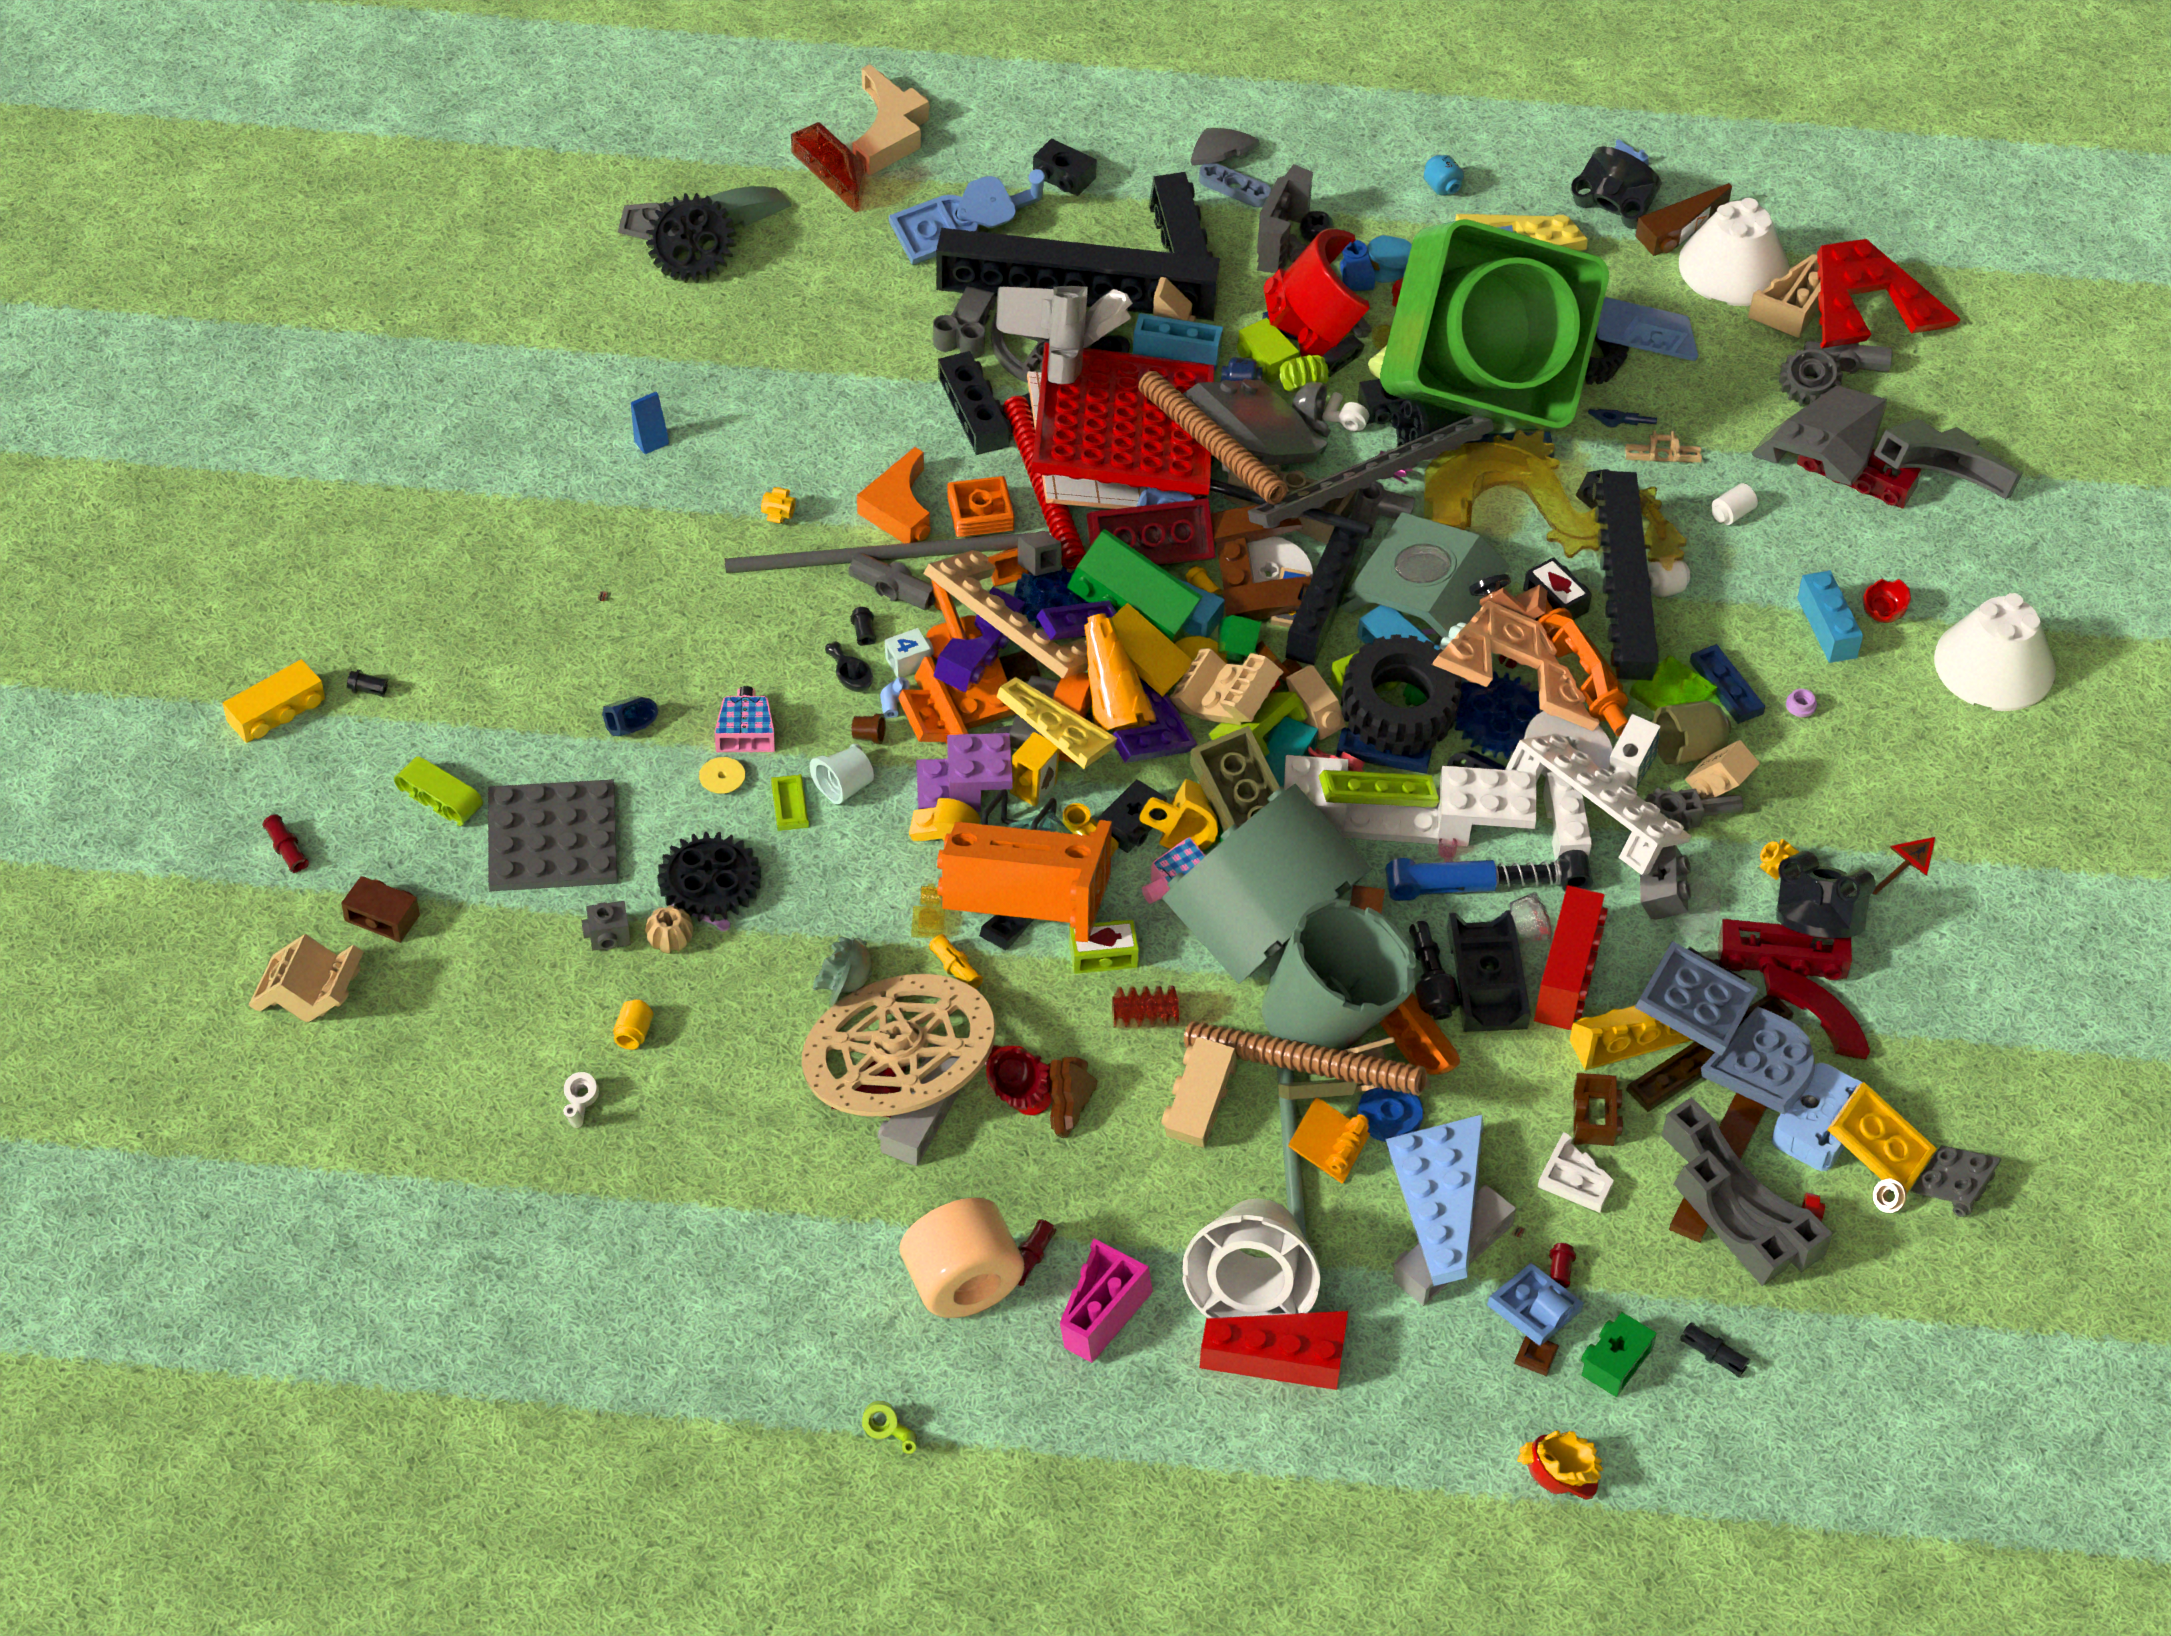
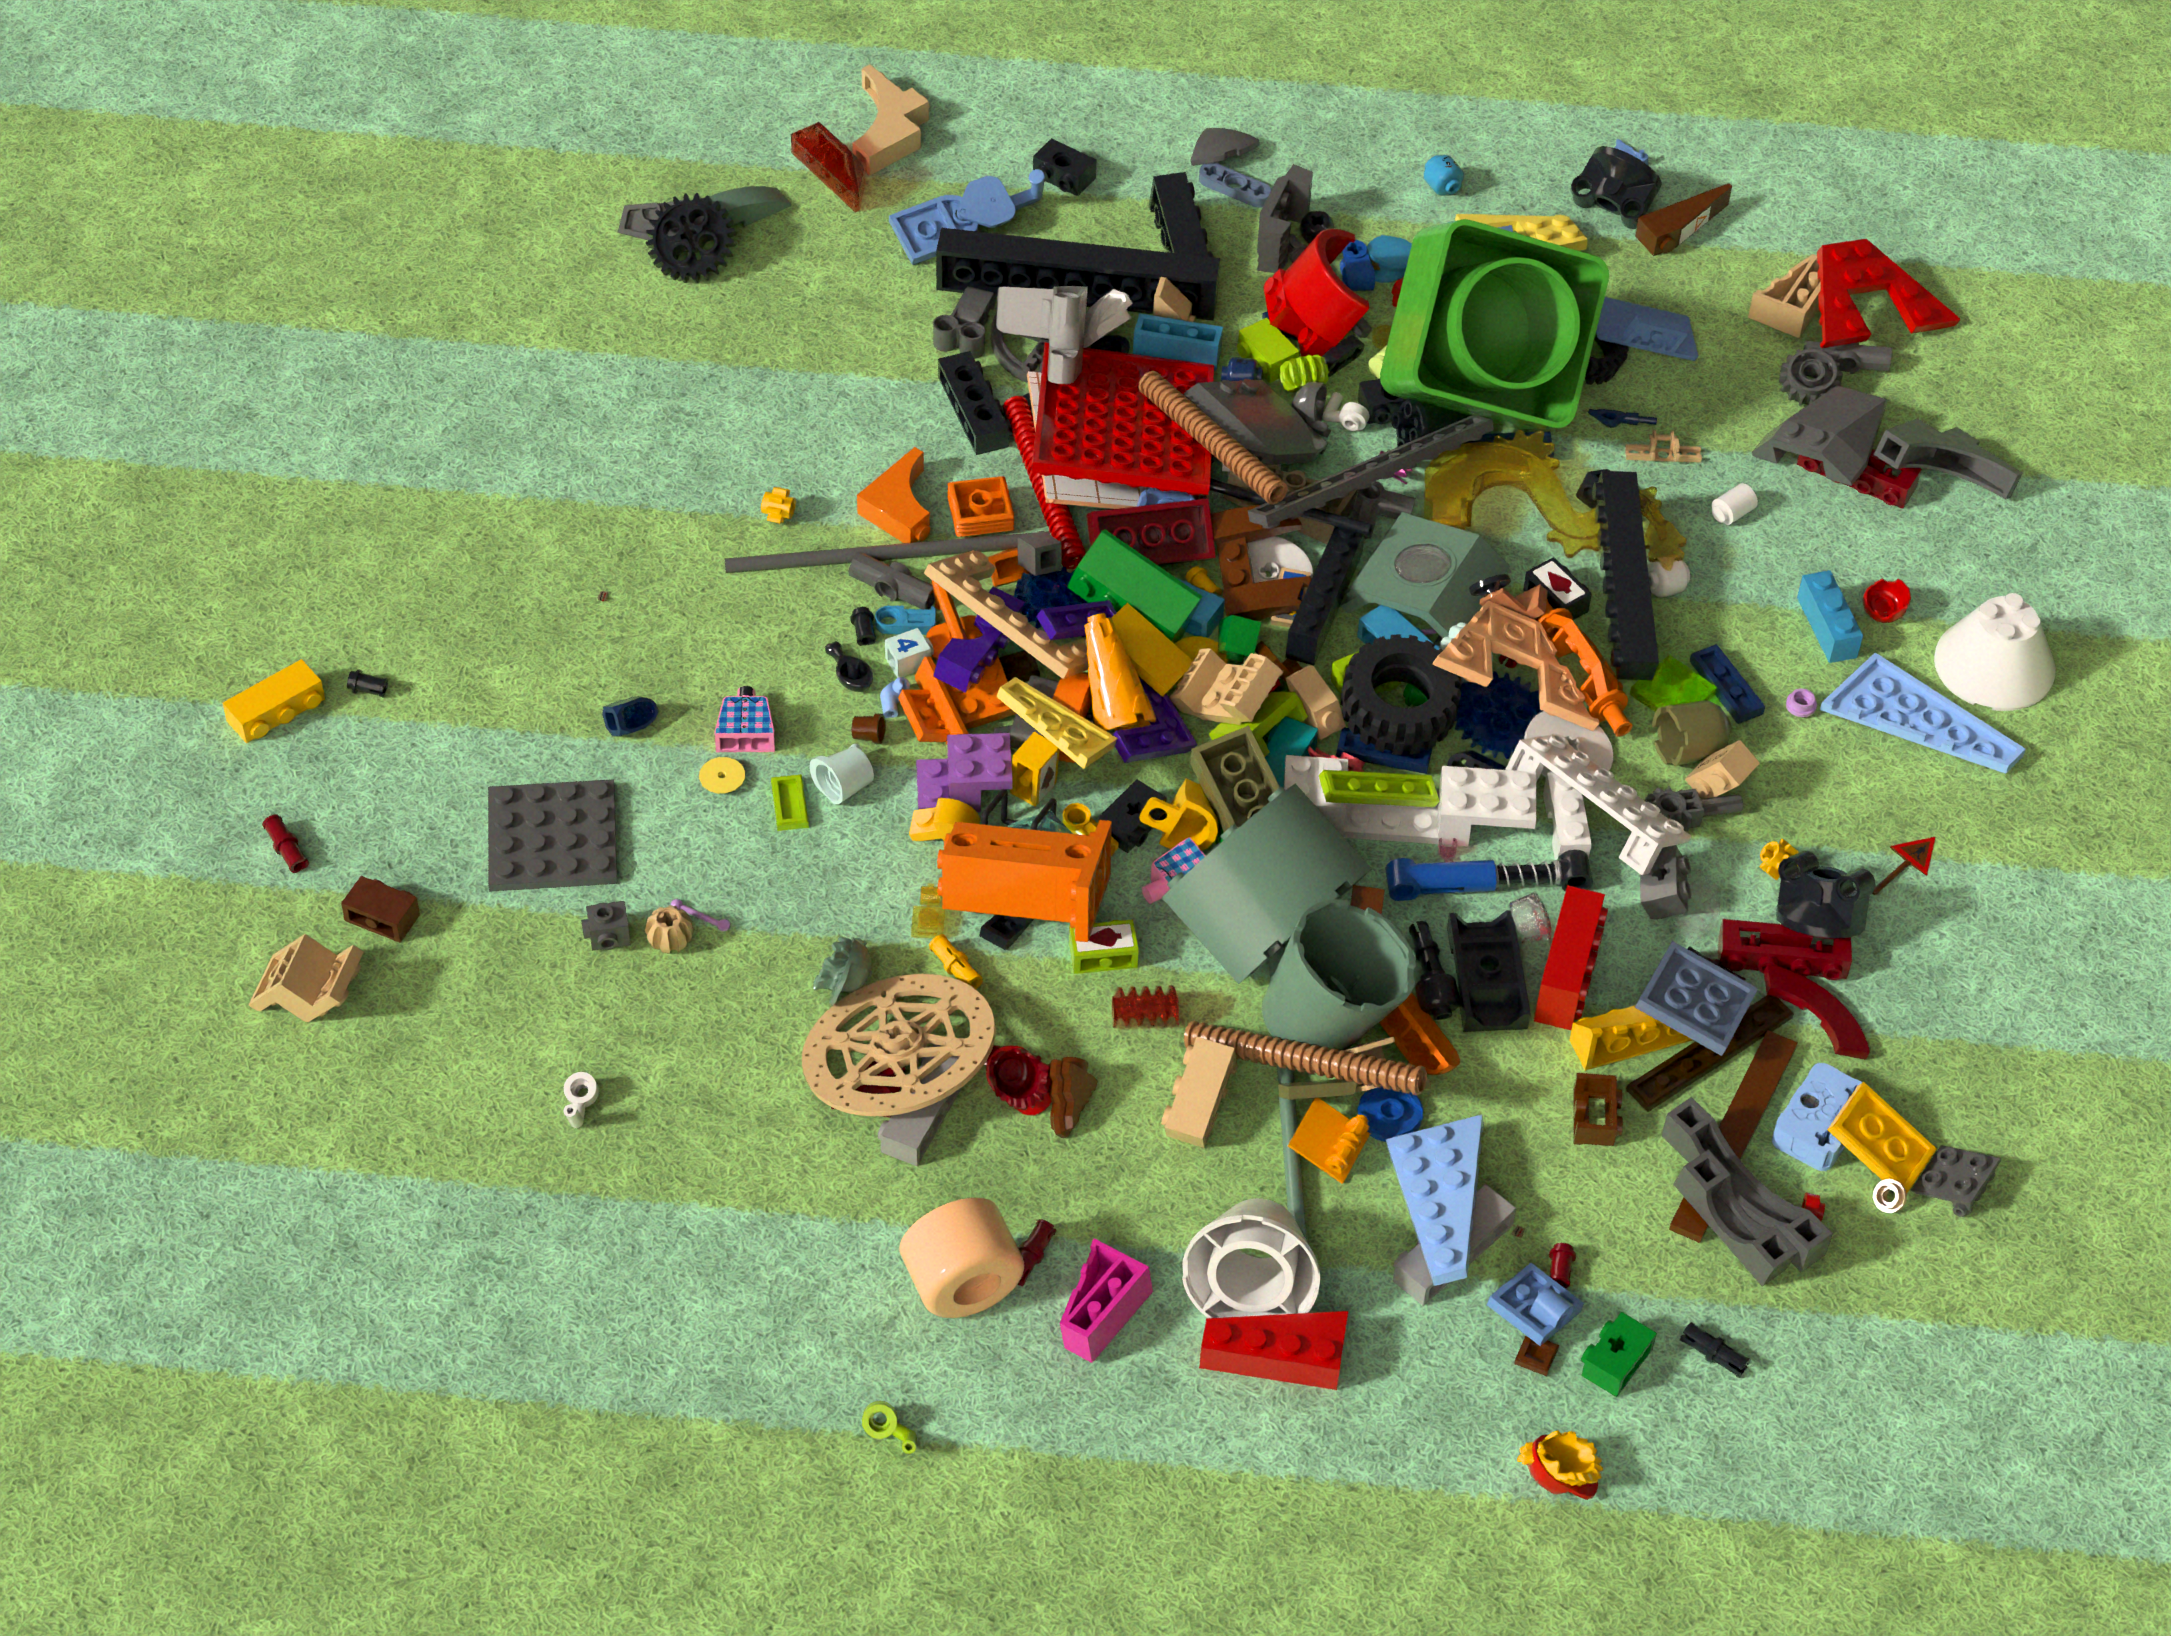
lime beam [394,756,483,826] -> none
yellow brick [613,999,654,1050] -> none
blue slope [631,392,669,454] -> none
black gear [657,832,761,922] -> none
white wing [1538,1132,1614,1213] -> none
white torso [1609,714,1661,789] -> none
white cone [1679,198,1790,306] -> none
sand blue plate [1701,1006,1815,1115] -> none
none -> dark azure piece [875,606,936,635]
none -> light blue wing [1820,653,2026,774]

